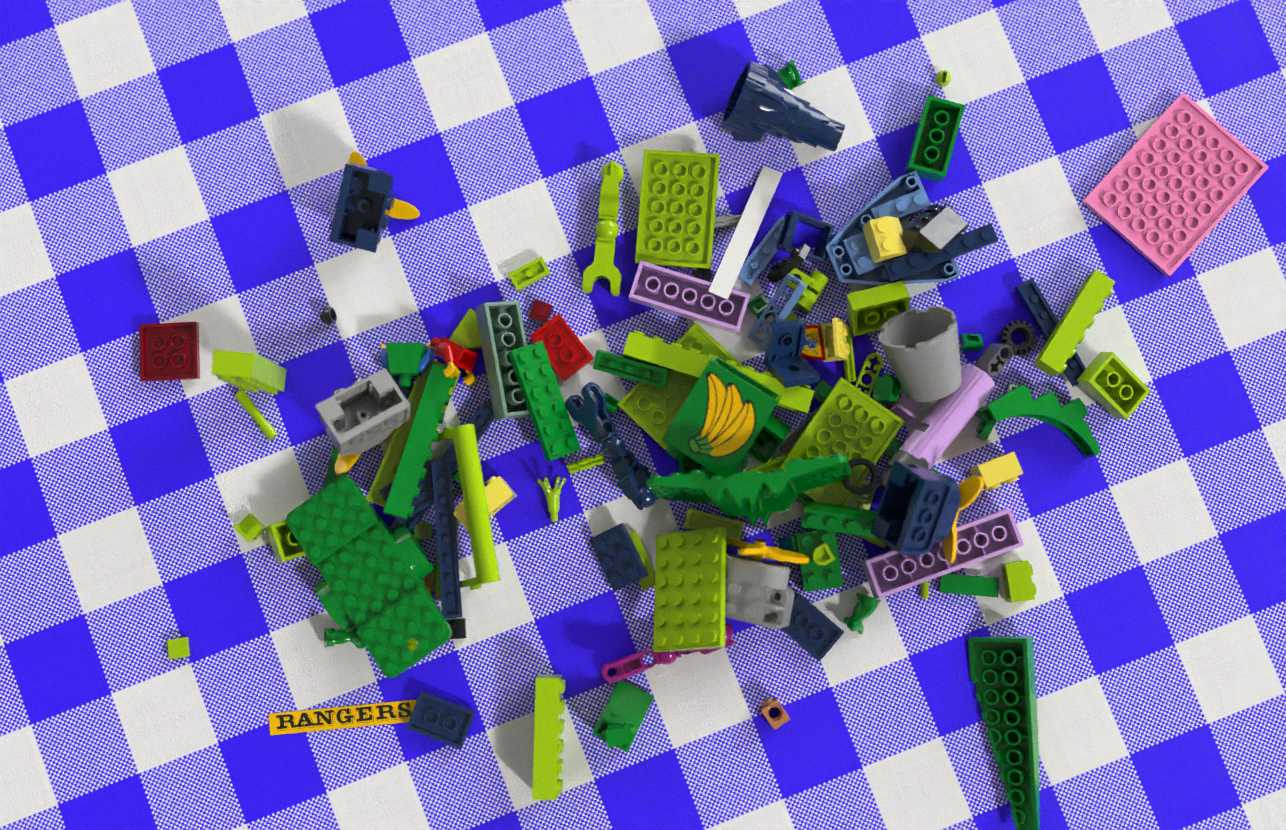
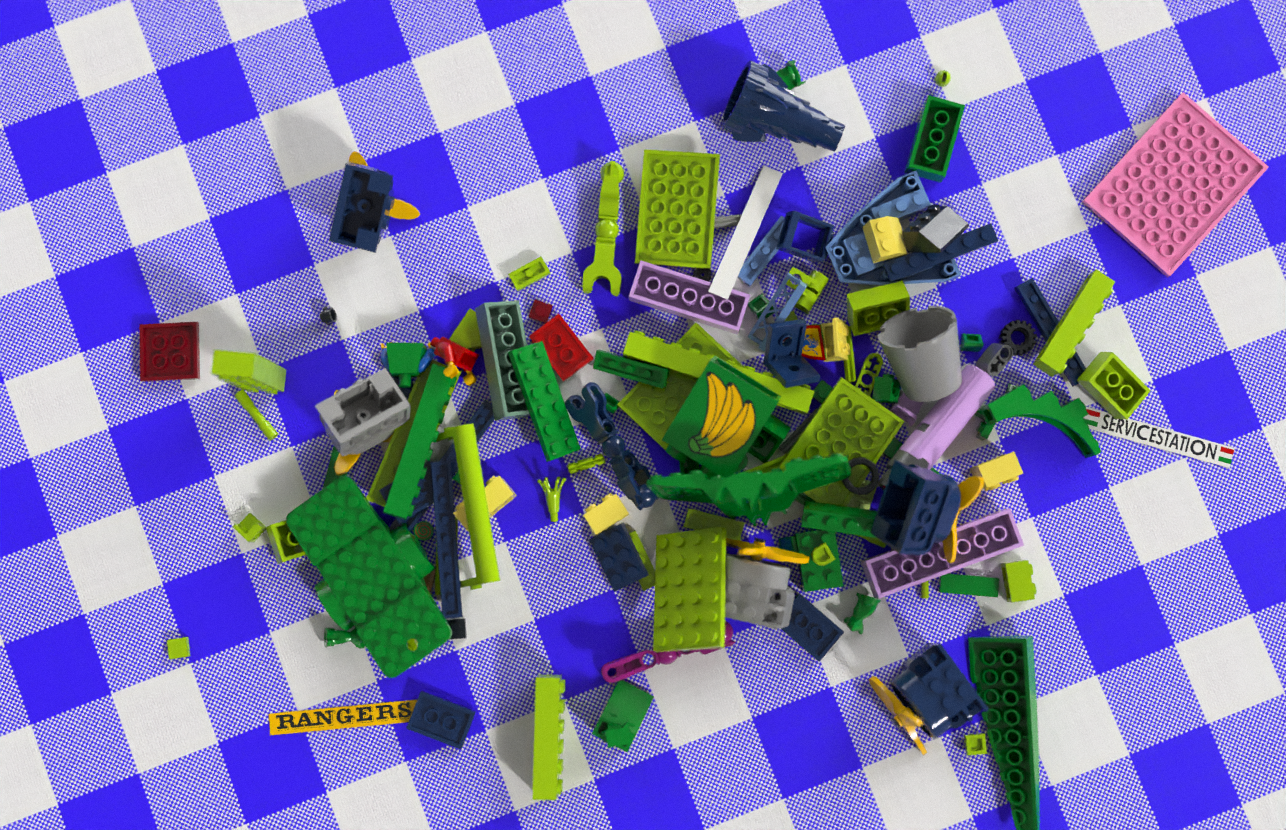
nougat brick [759,697,790,730] -> none
black hinge [767,244,811,283] -> none
none -> light yellow brick [583,493,629,535]
none -> dark blue brick [868,643,989,755]
none -> lime plate [964,733,987,755]
none -> white sticker [1083,407,1235,468]

